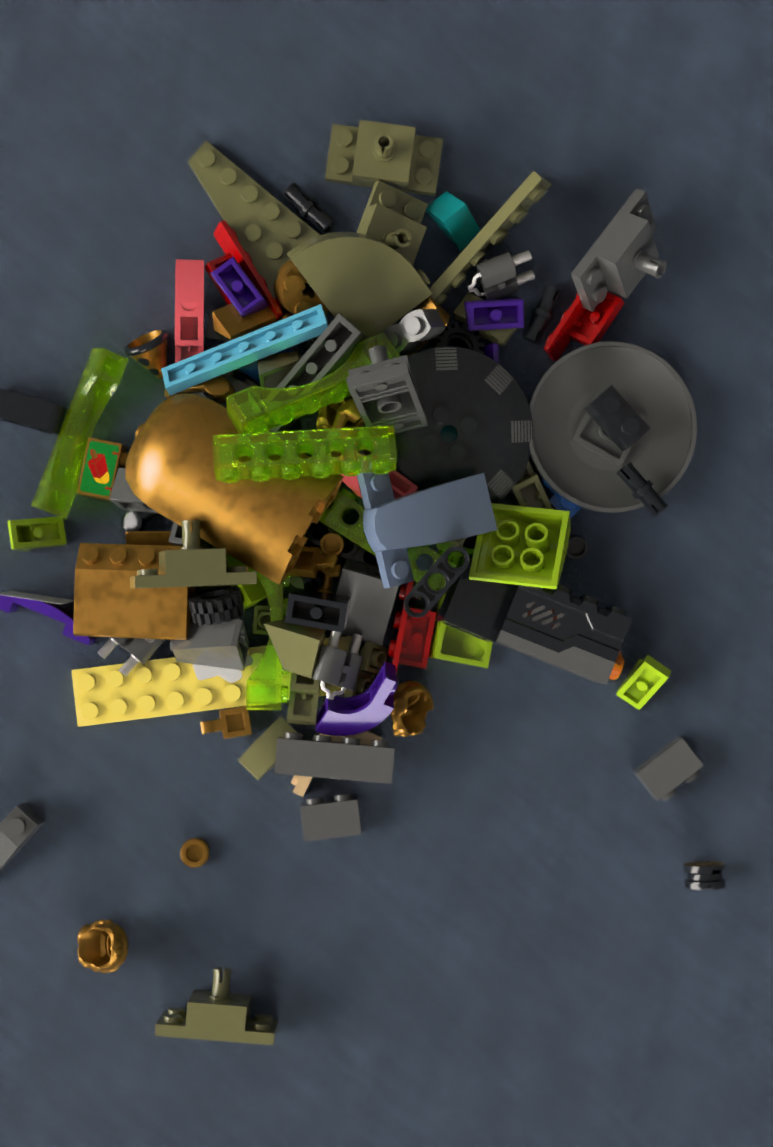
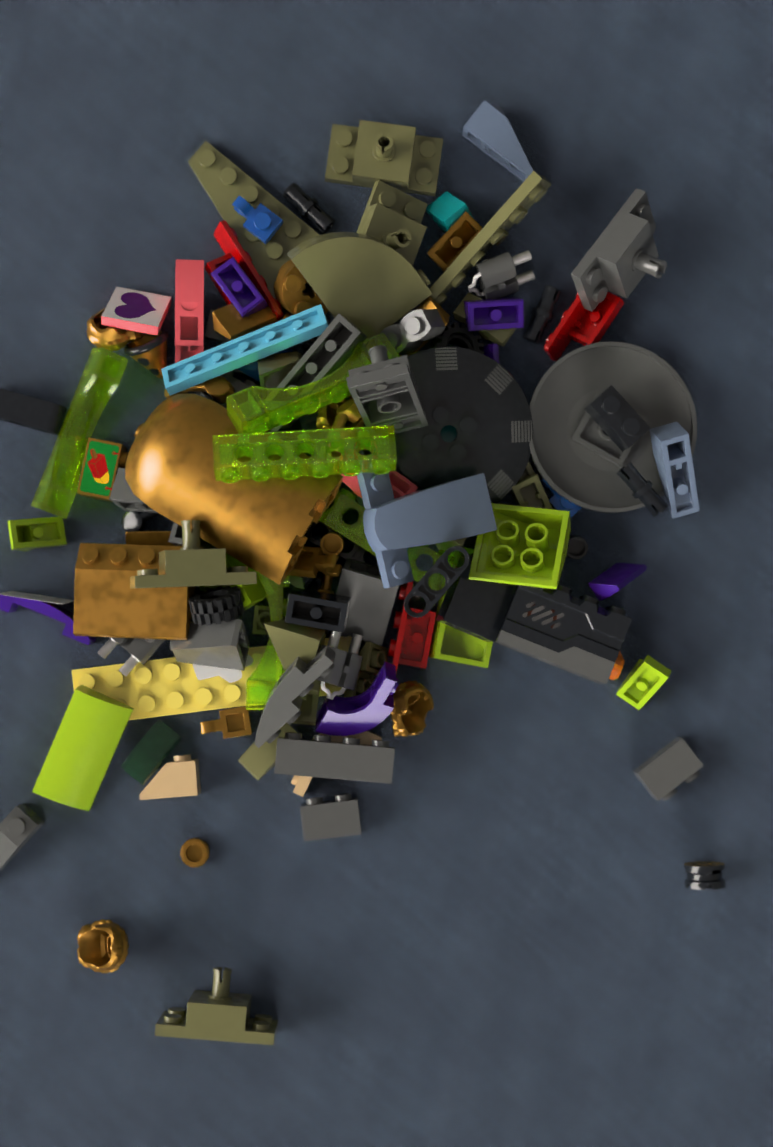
none -> lime slope [32,685,134,811]
none -> pearl gold hair [86,308,144,351]
none -> tile [101,287,171,335]
none -> clear green slope [121,719,181,786]
none -> tan slope [139,754,201,800]
none -> blue plate [232,196,283,245]
none -> dark grey slope [255,645,336,748]
none -> pearl gold slope [427,211,482,272]
none -> sand blue slope [462,100,533,182]
none -> dark purple slope [589,563,647,601]
none -> sand blue slope [649,422,700,519]

